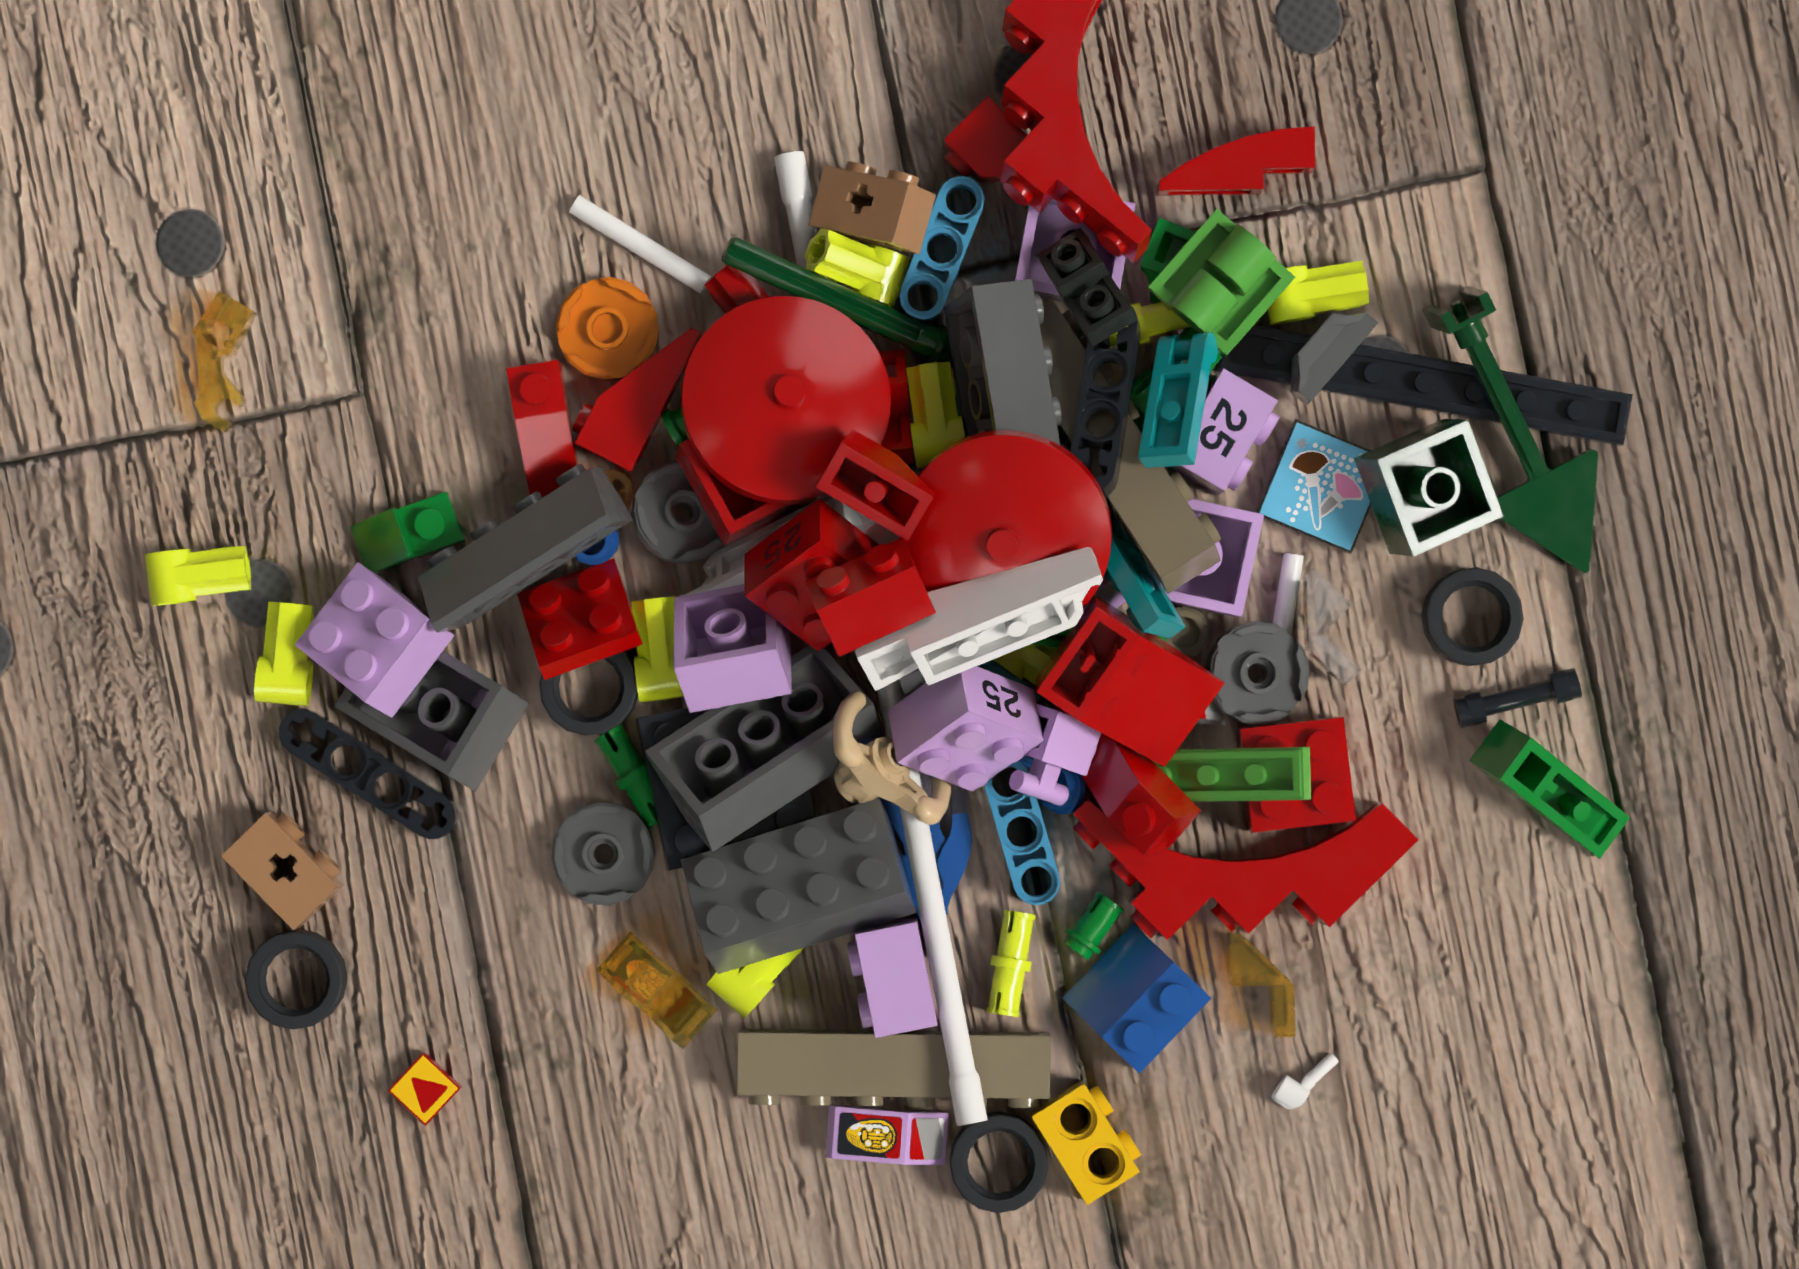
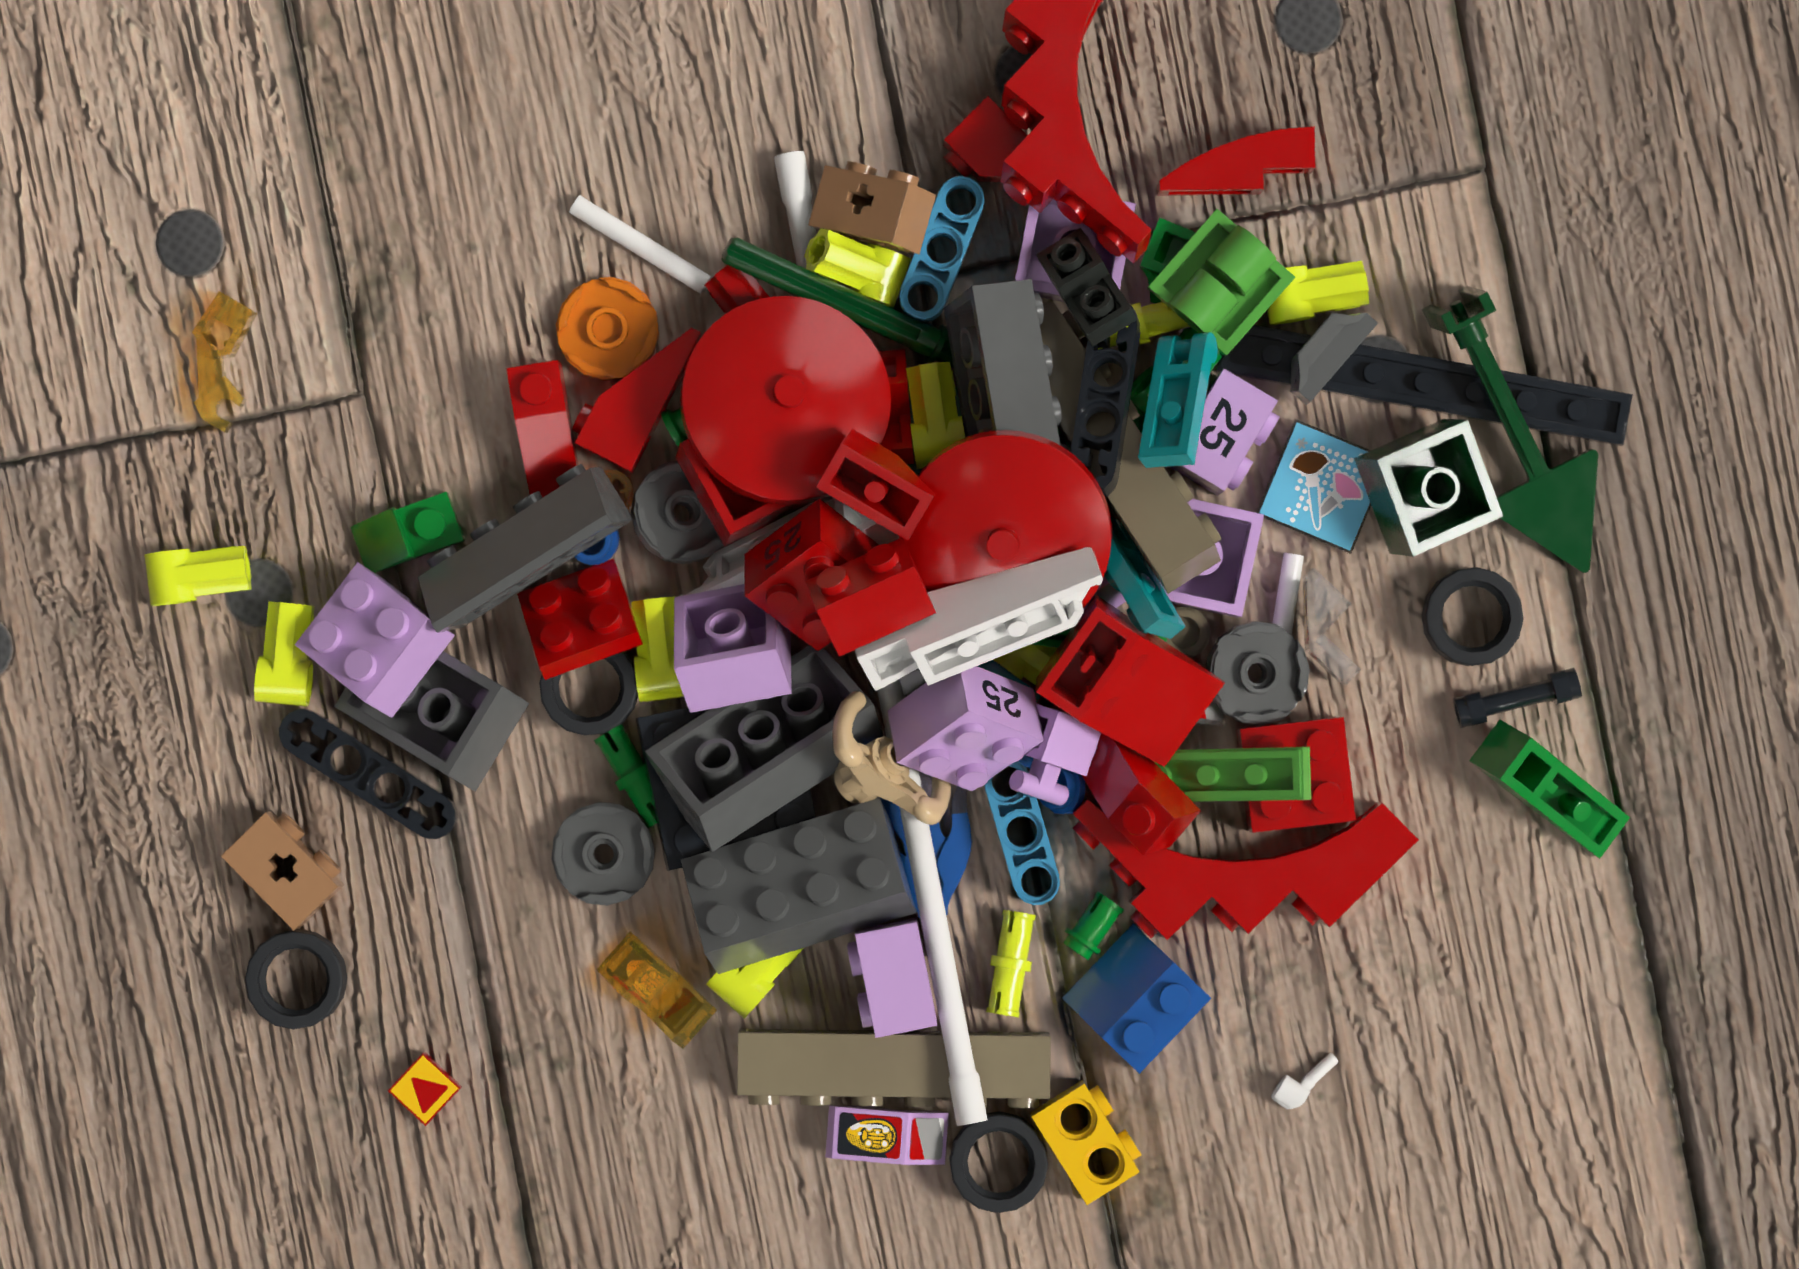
clear yellow slope [1227,932,1296,1038] -> none

